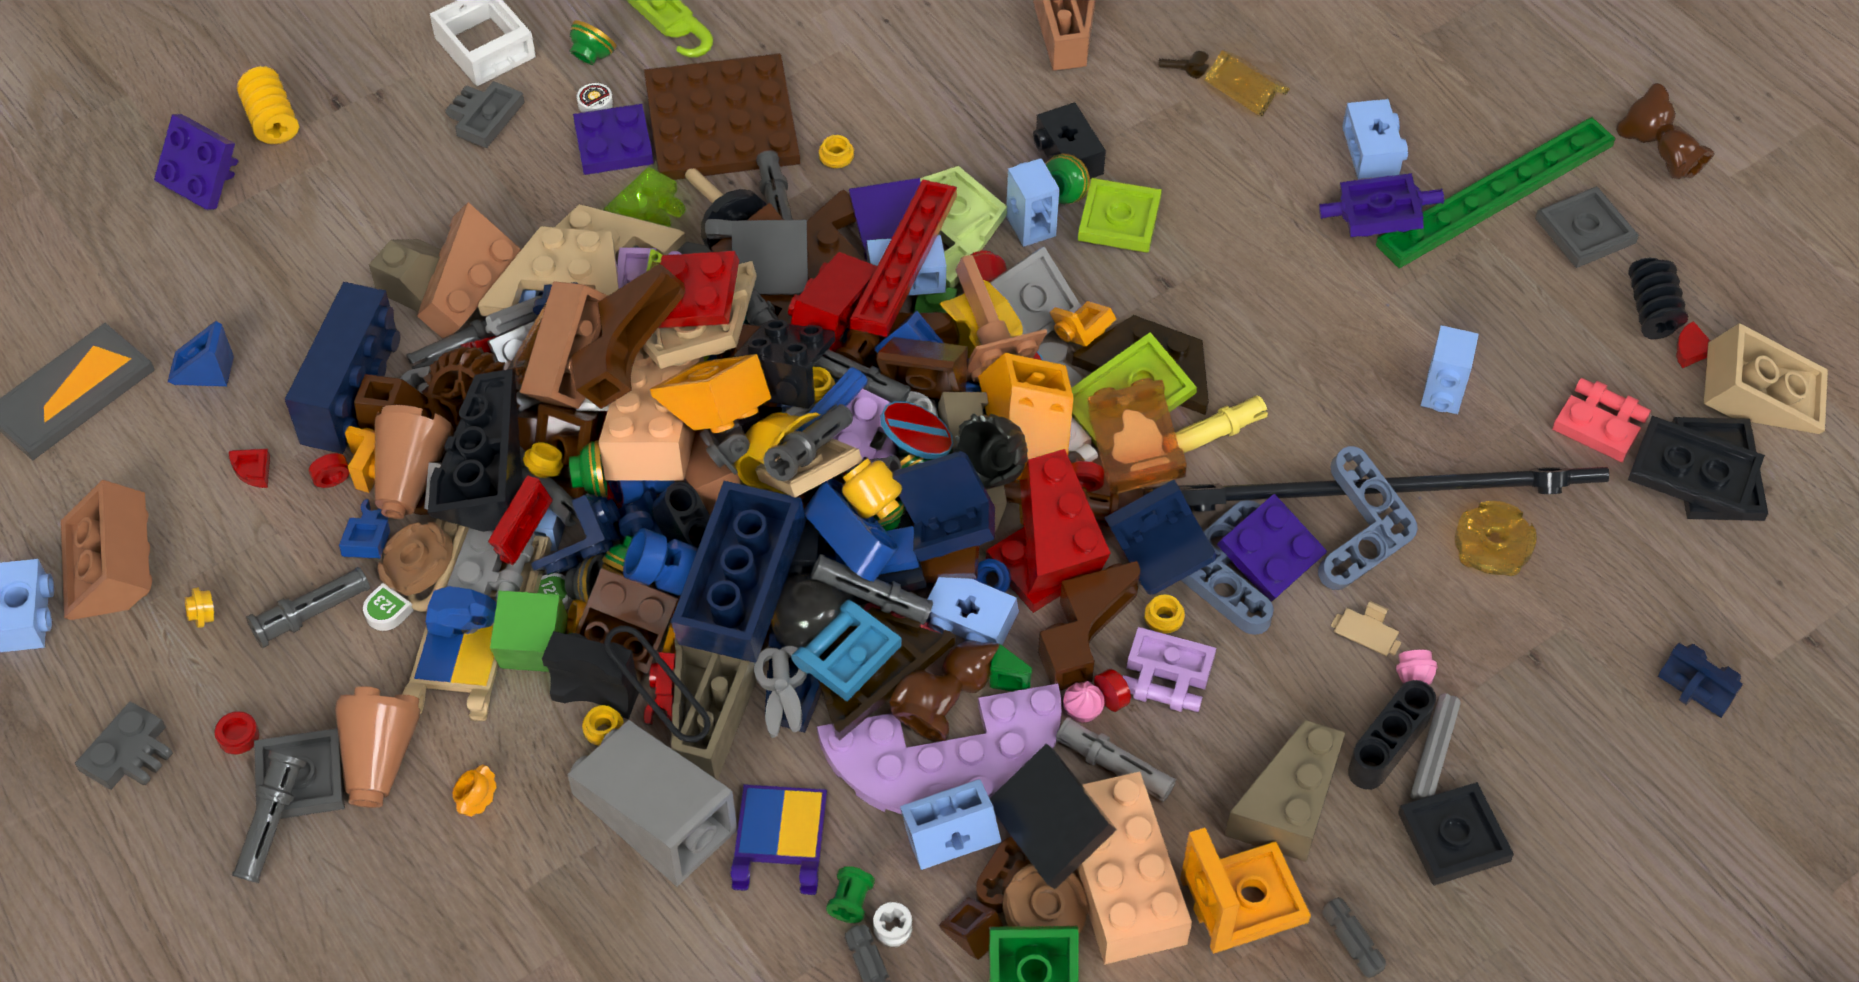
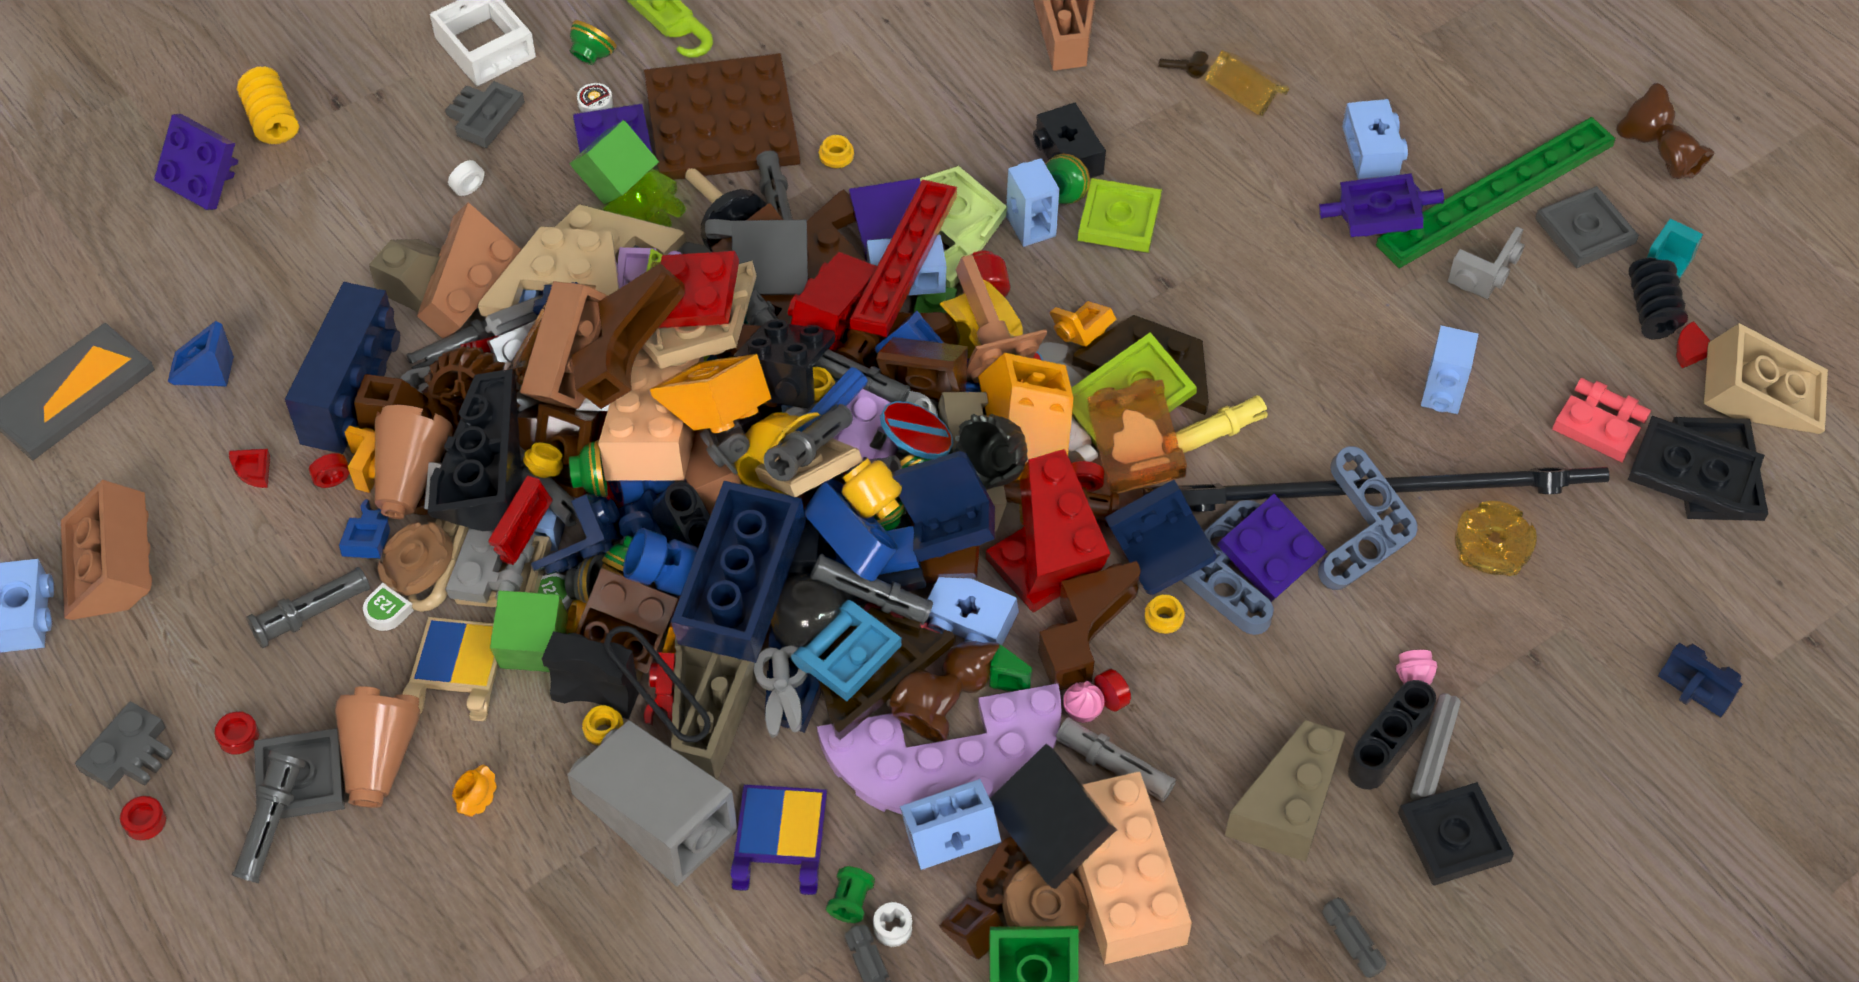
yellow plate [185,587,214,628] -> none
blue rock [426,586,497,638] -> none
blue plate [974,559,1011,593] -> none
light grey plate [989,246,1081,335] -> none
lavender plate [1123,627,1216,712] -> none
light orange bracket [1180,828,1311,954] -> none
tan piece [1331,601,1401,656] -> none
none -> red tile [120,796,166,840]
none -> white tile [448,160,485,196]
none -> bright green head [569,120,659,205]
none -> light grey bracket [1448,227,1525,300]
none -> teal panel [1647,218,1703,279]

